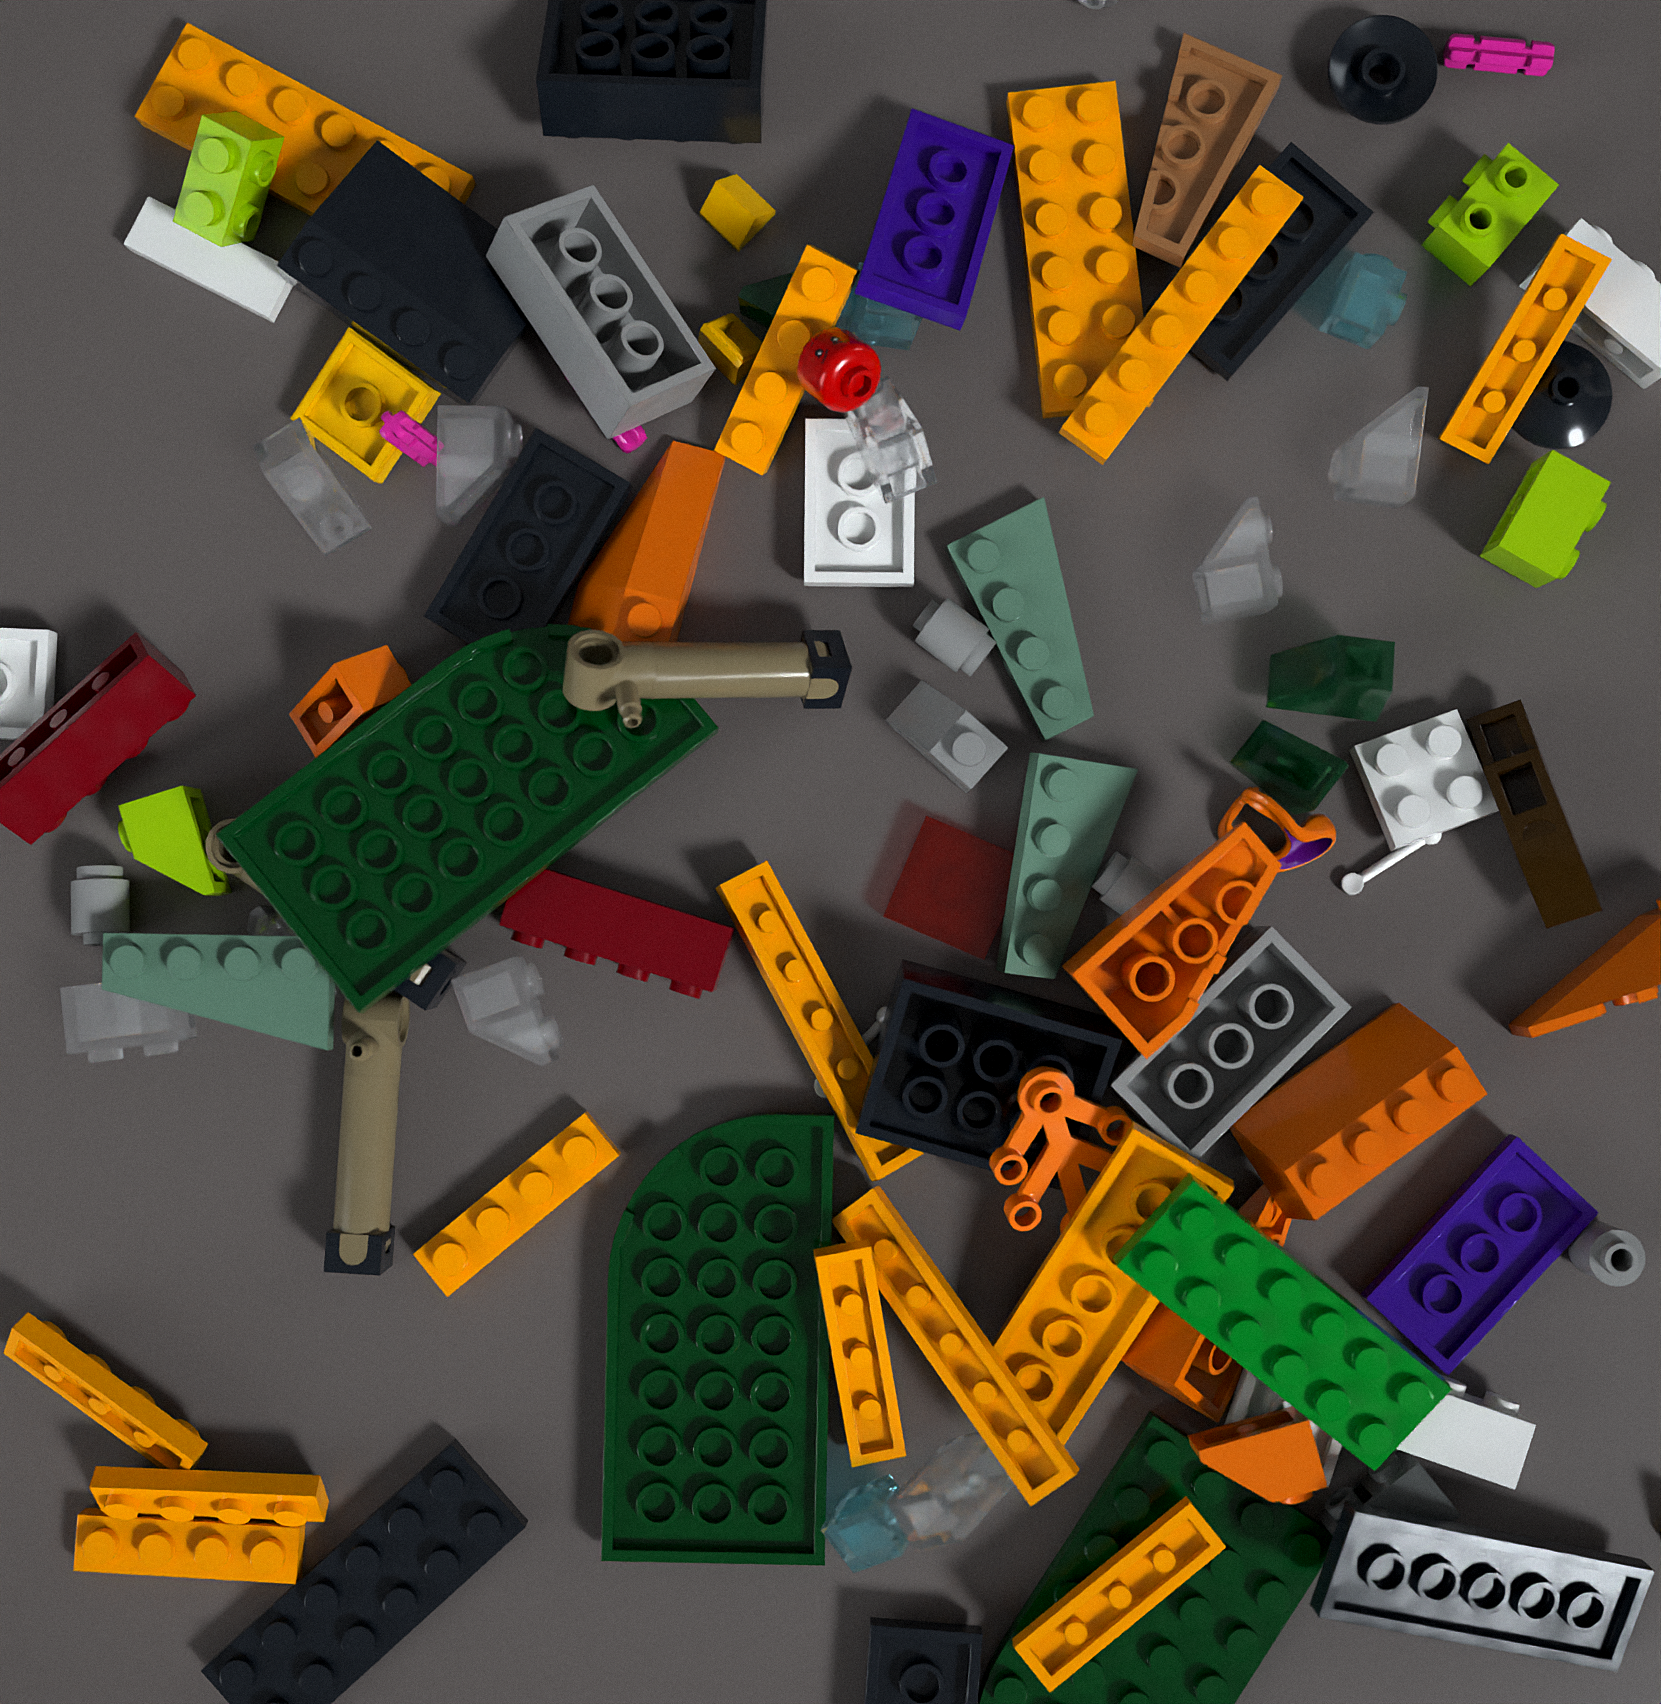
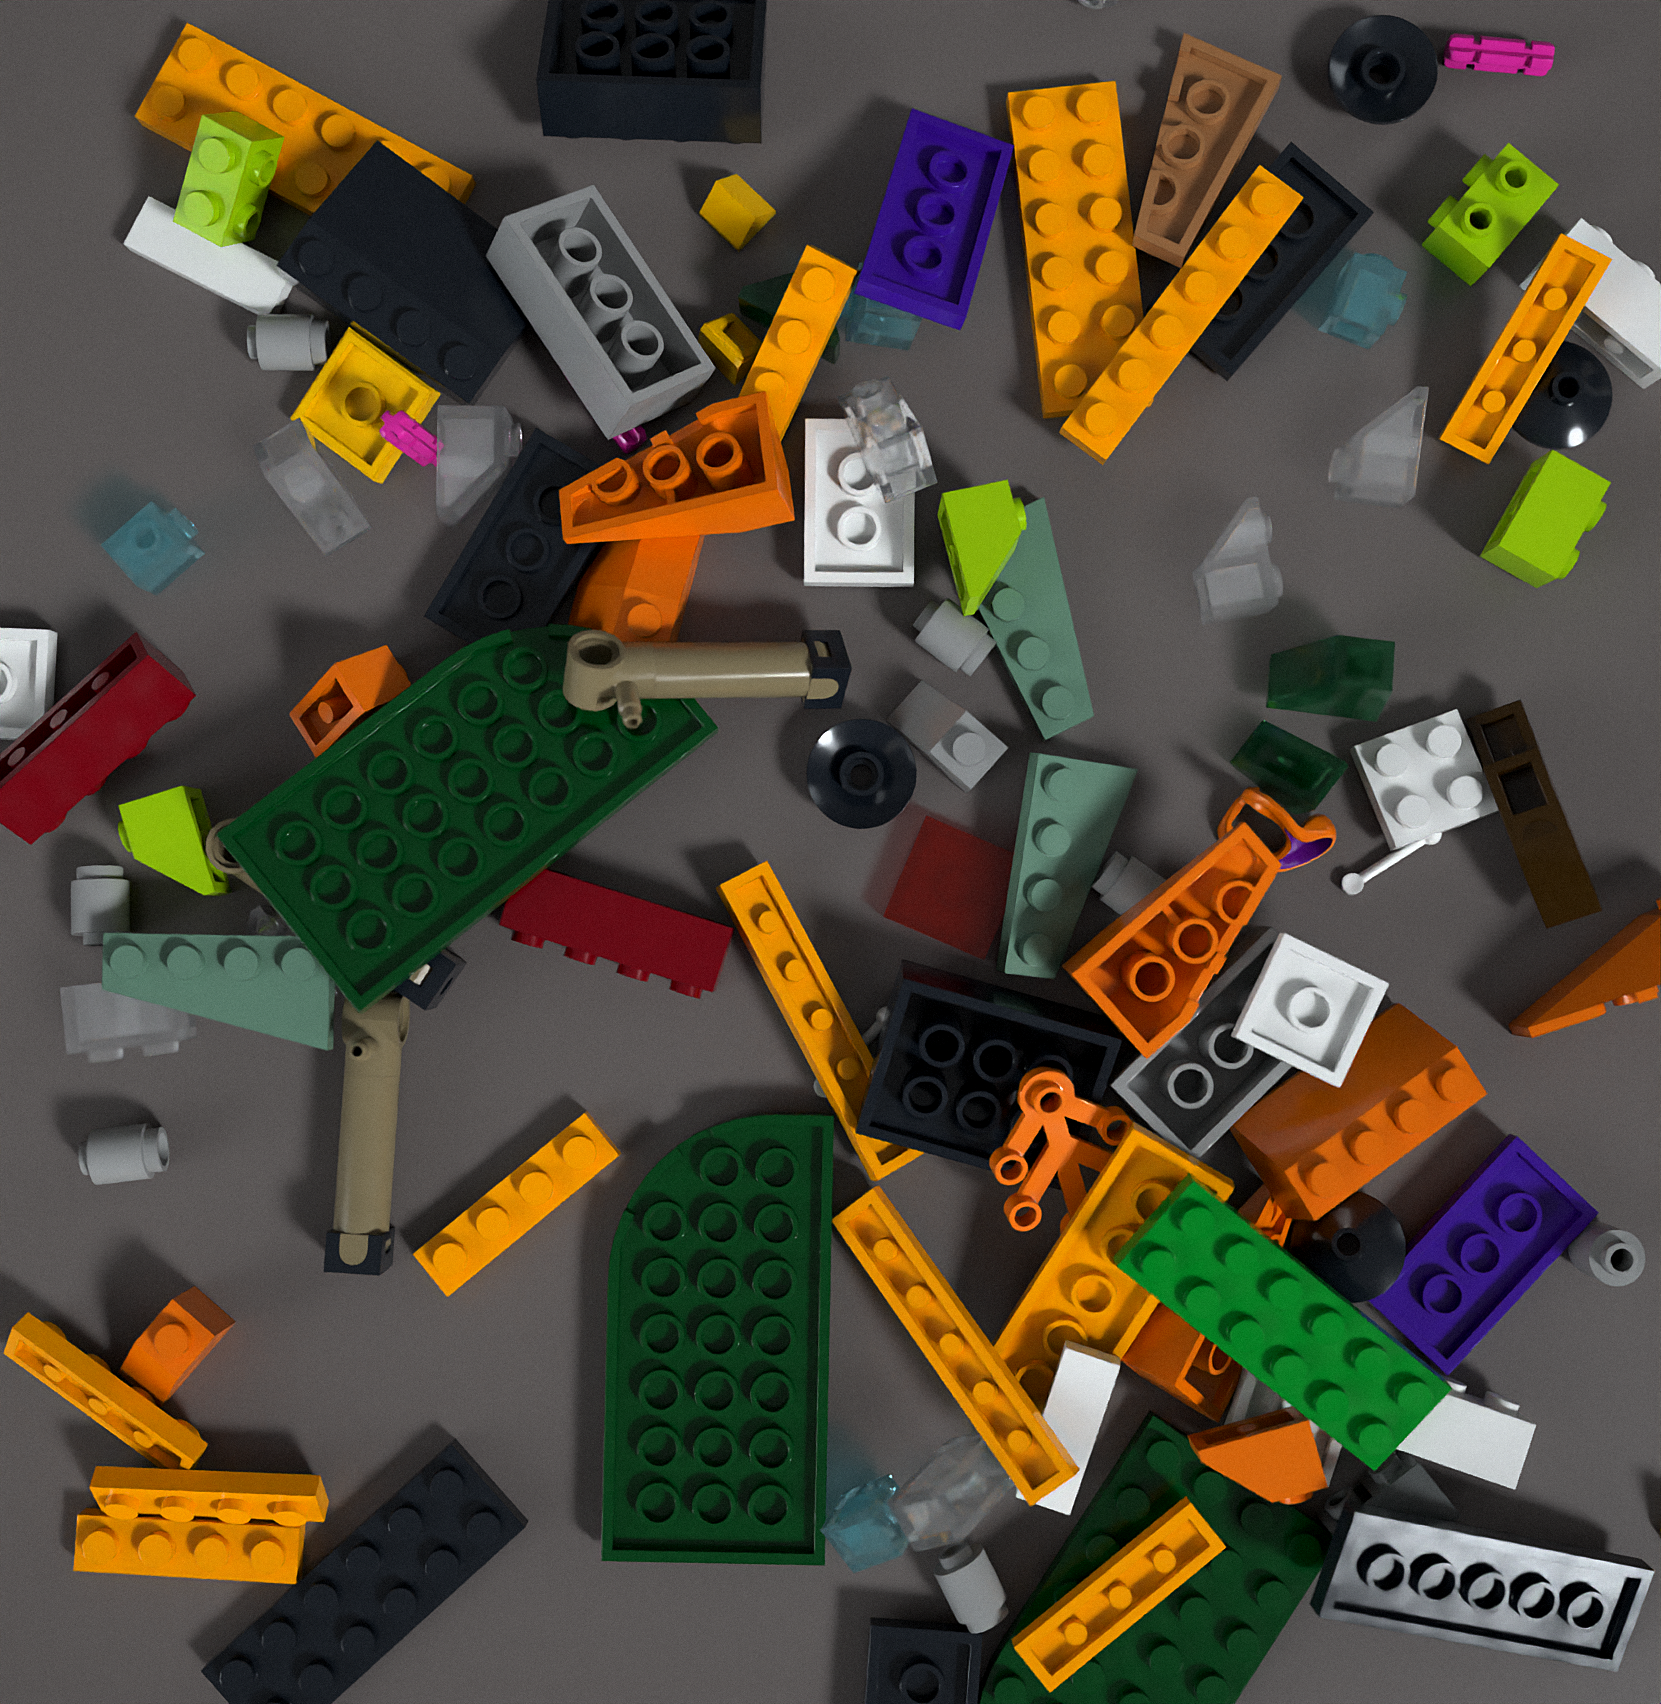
clear slope [451,956,563,1066] -> none
red head [797,327,881,413] -> none
light orange plate [813,1239,906,1467] -> none
none -> light grey brick [79,1123,169,1185]
none -> clear light blue brick [101,501,205,596]
none -> orange slope [118,1286,236,1408]
none -> light grey brick [247,314,332,371]
none -> orange wedge [559,391,795,544]
none -> black dish [806,719,917,829]
none -> light grey brick [933,1540,1009,1633]
none -> lime slope [937,480,1026,616]
none -> white tile [1016,1340,1121,1515]
none -> white plate [1231,933,1389,1088]
none -> black dish [1291,1191,1406,1303]

